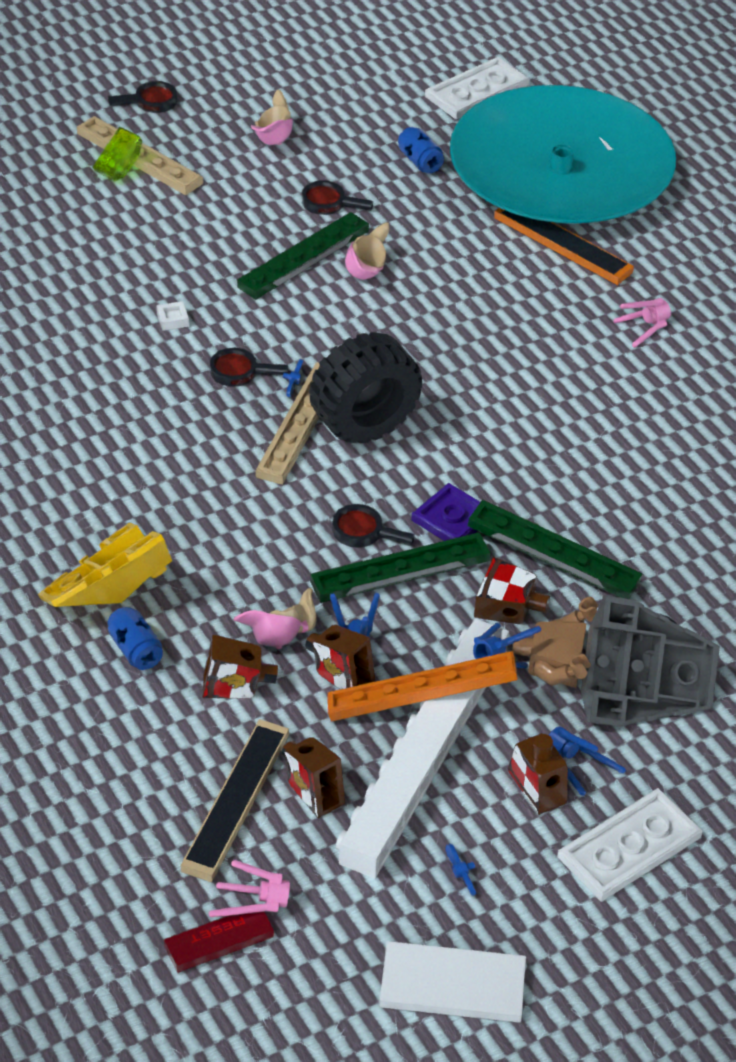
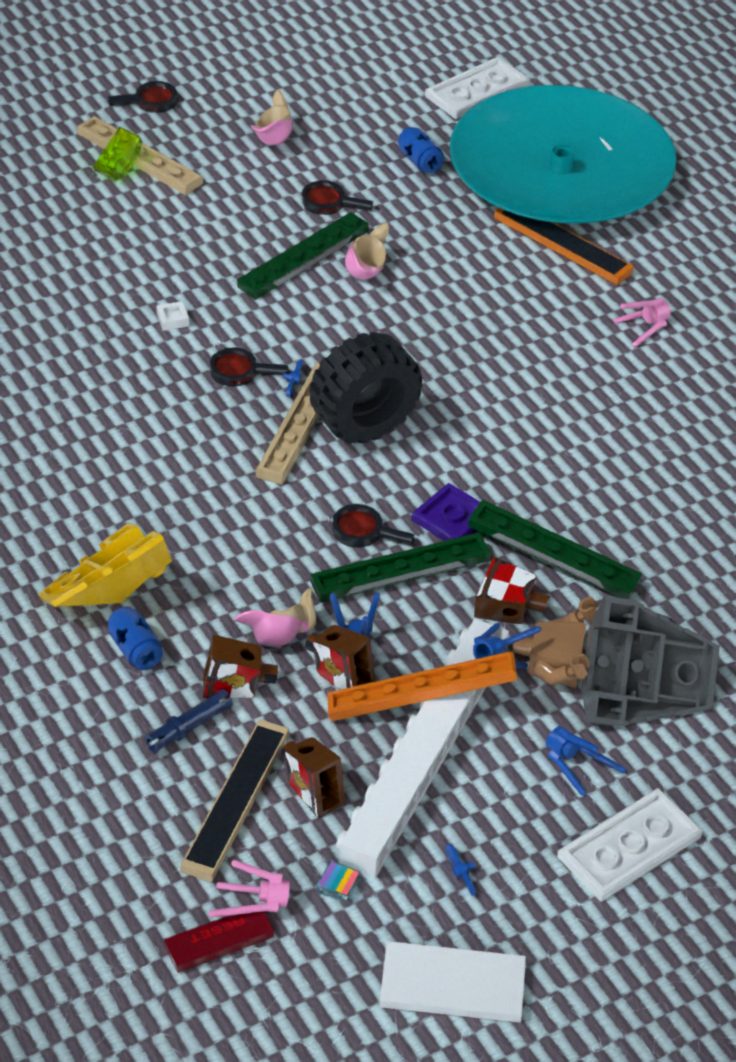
reddish brown torso [508,733,568,815] -> none
none -> dark blue pin [144,689,233,753]
none -> tile [316,860,361,904]

